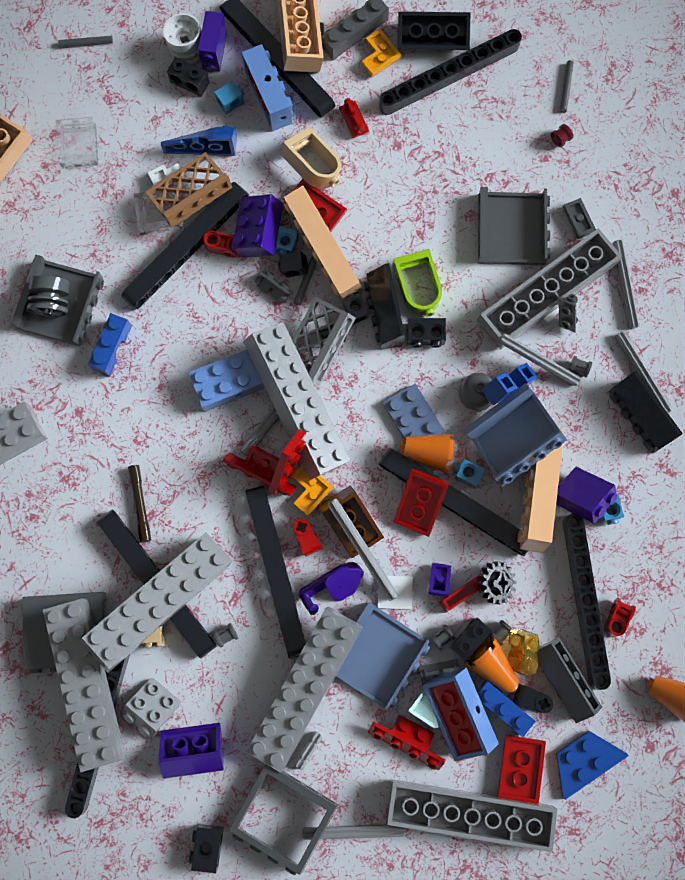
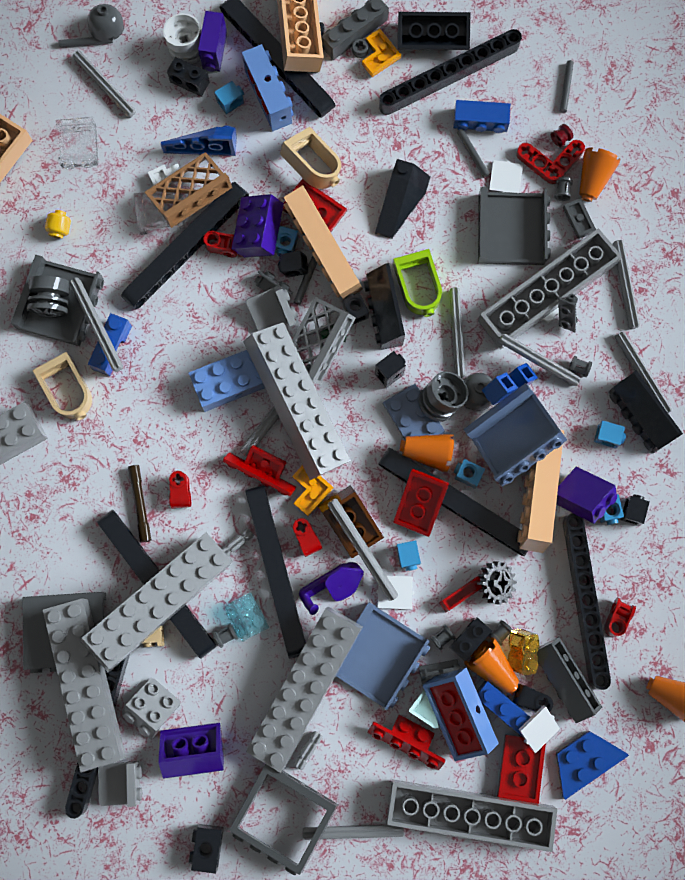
red plate [268,429,306,495] -> none
red hinge [339,98,369,138] -> none
black brick [407,318,446,348] -> none
dark purple slope [428,562,452,597] -> none
none -> tan window [33,352,92,421]
none -> yellow head [45,210,71,239]
none -> light grey axle [70,278,123,372]
none -> light grey axle [73,51,136,118]
none -> dark grey cylinder [87,4,124,41]
none -> light grey bracket [98,761,143,807]
none -> red piece [169,471,192,509]
none -> light grey axle [221,528,254,557]
none -> clear light blue bracket [225,593,269,642]
none -> light grey bracket [246,285,297,331]
none -> dark grey bush [352,39,368,58]
none -> black wedge [375,159,431,239]
none -> black brick [375,351,406,388]
none -> dark azure brick [396,541,421,571]
none -> dark grey wheel [418,371,469,422]
none -> light grey axle [449,287,465,378]
none -> blue brick [453,100,511,133]
none -> dark grey bar [457,129,490,178]
none -> white piece [489,160,523,193]
none -> red beam [516,140,585,184]
none -> white piece [519,705,560,753]
none -> dark grey bush [554,177,573,201]
none -> orange cone [579,147,621,202]
none -> dark azure brick [594,421,626,449]
none -> black brick [620,494,650,526]

